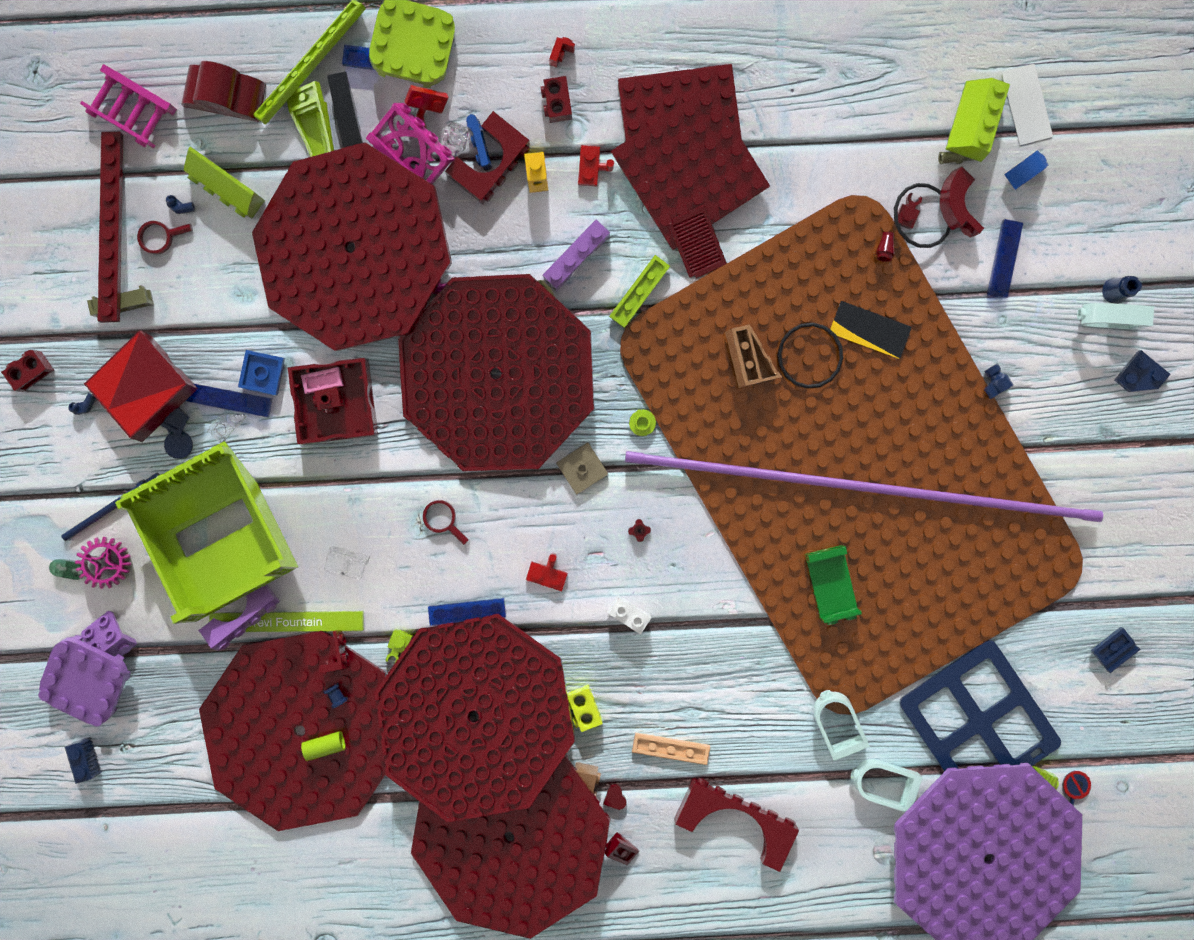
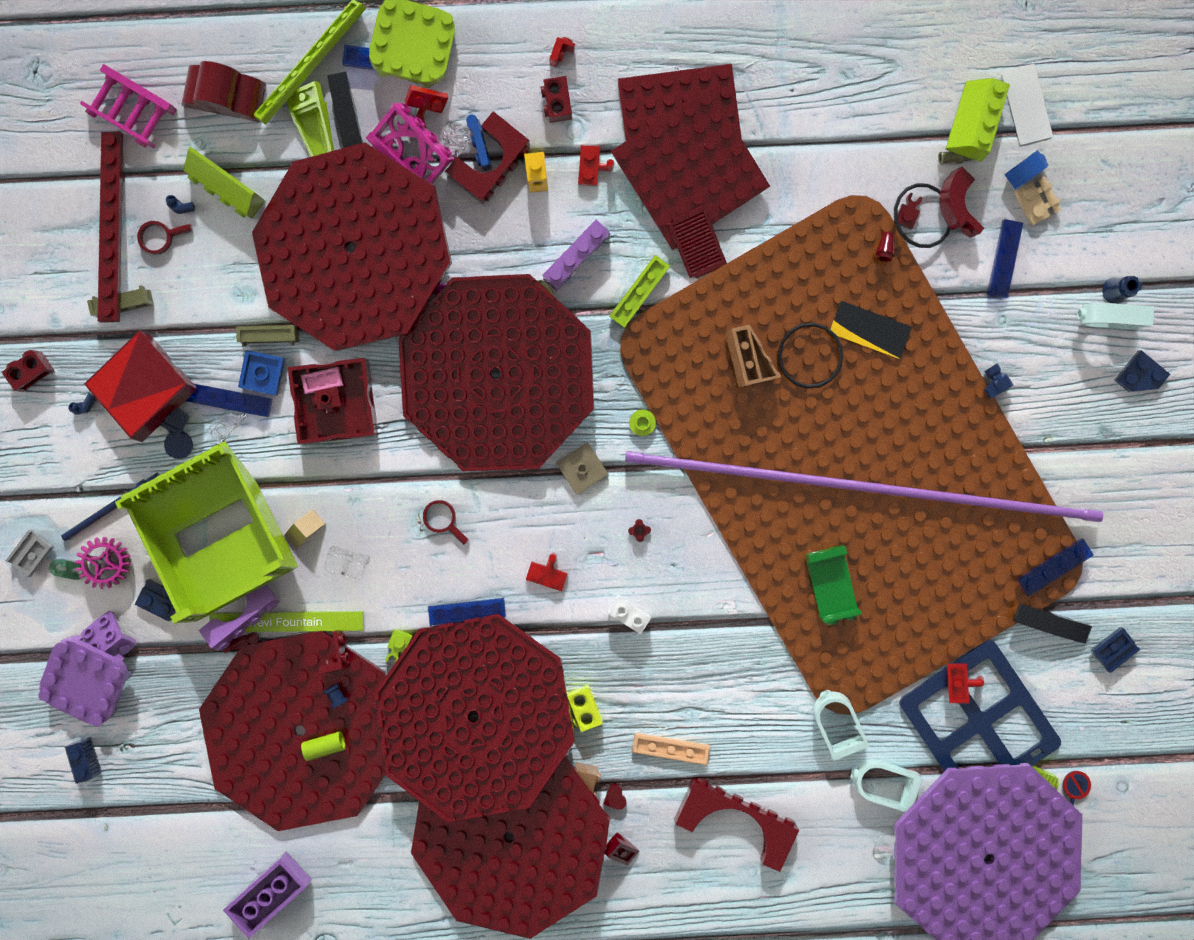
none -> light grey plate [5,530,54,577]
none -> dark blue plate [134,579,176,621]
none -> dark red axle [223,632,259,653]
none -> medium lavender brick [223,851,312,939]
none -> olive container [236,325,299,347]
none -> tan slope [284,510,326,549]
none -> red plate [947,663,984,703]
none -> tan plate [1013,176,1062,226]
none -> black slope [1013,603,1092,644]
none -> clear blue plate [1016,539,1094,596]

